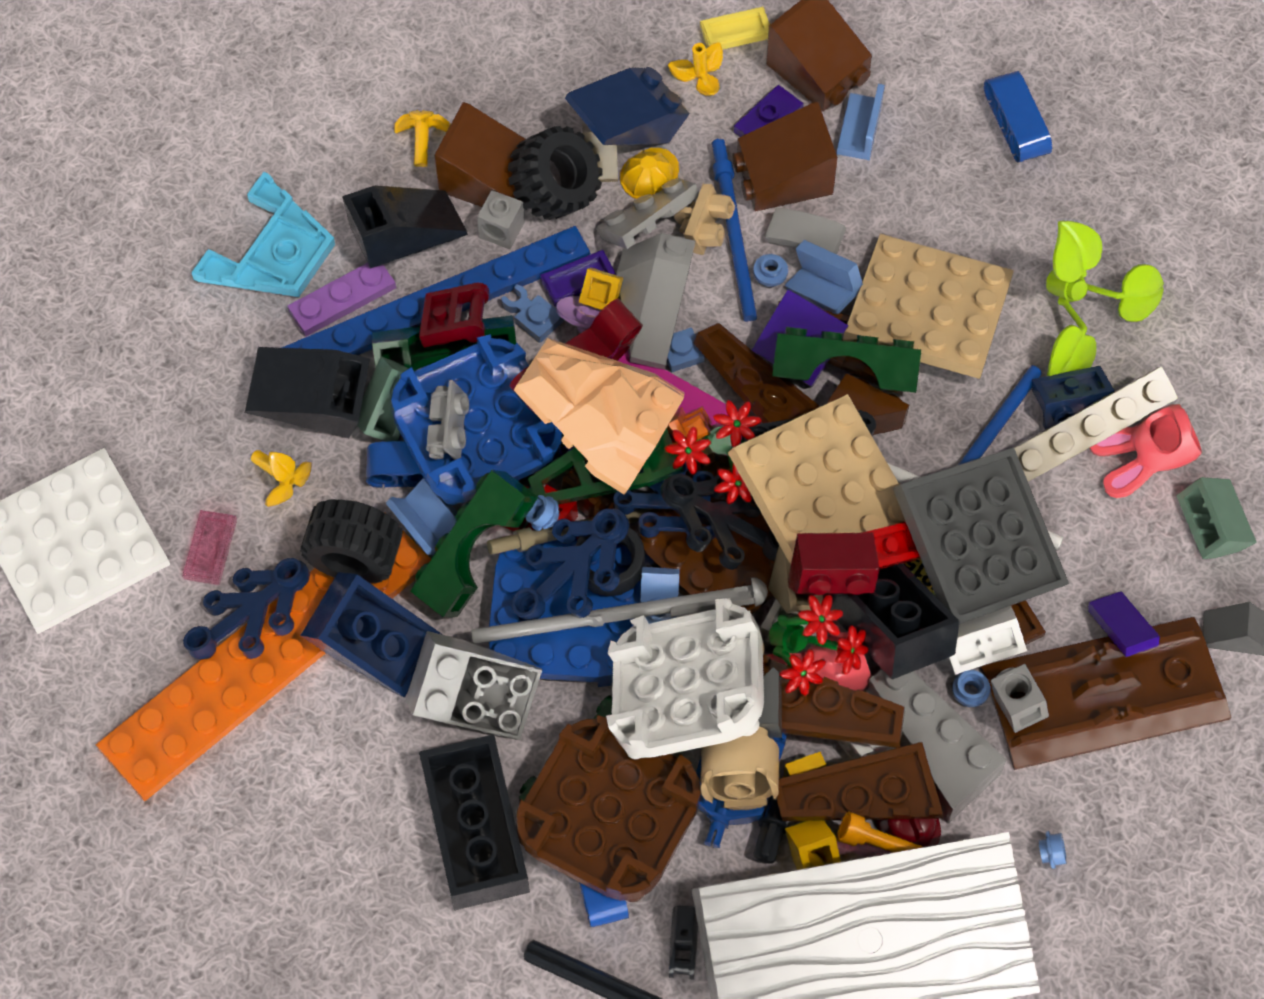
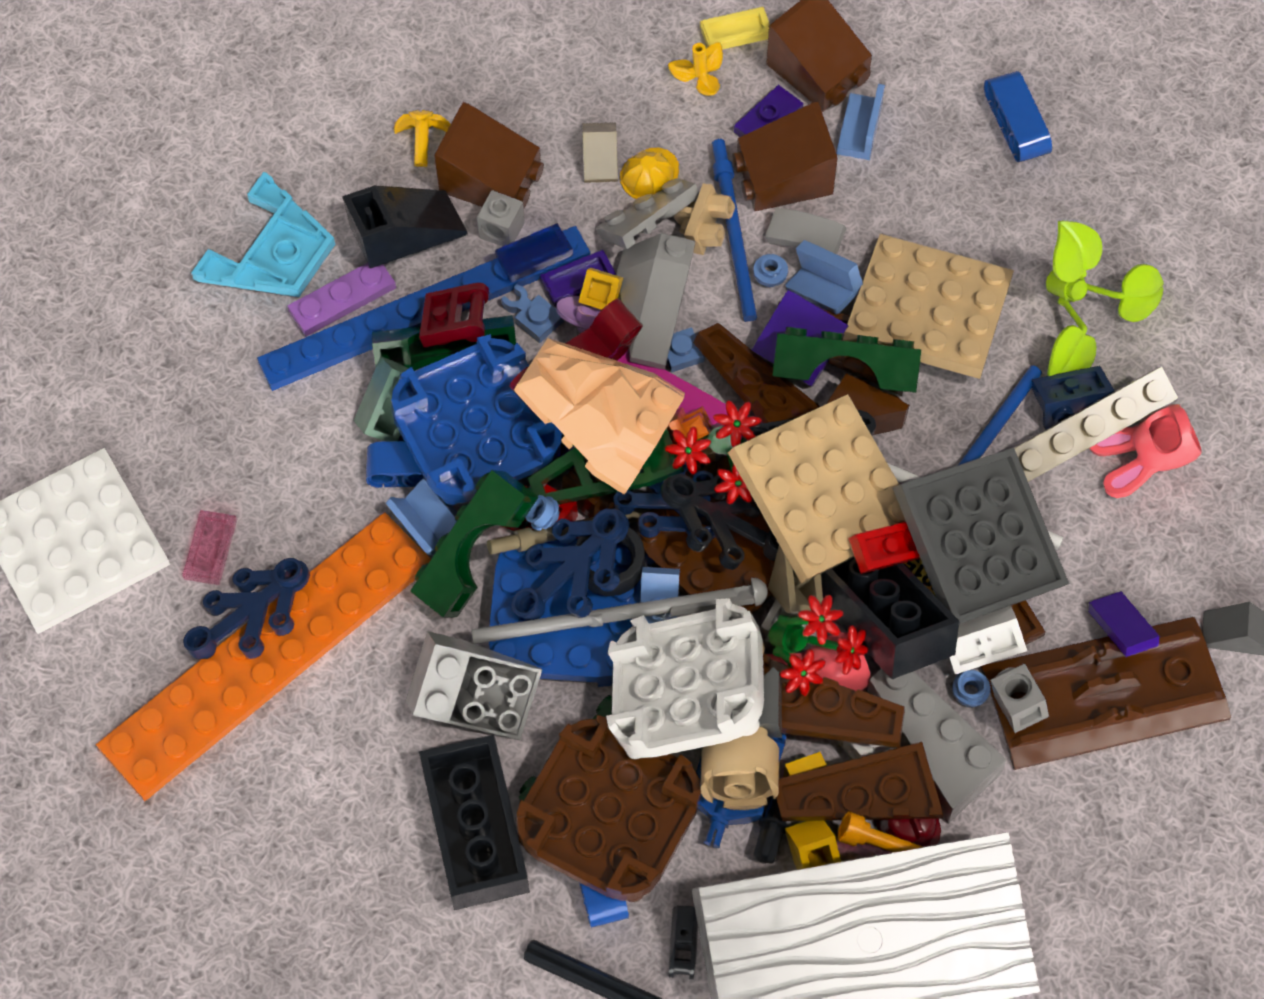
black slope [244,347,370,439] -> none
yellow plant [251,450,312,507] -> none
black tyre [300,499,403,583] -> none
dark blue slope [300,572,442,698] -> none
light grey hinge [426,380,469,460] -> none
black tyre [508,126,603,220] -> none
dark blue slope [565,67,690,145] -> none
dark red slope [788,533,880,595] -> none
medium blue plate [1039,831,1067,869] -> none
sand green brick [1176,477,1257,559] -> none
none -> clear blue tile [495,223,573,283]

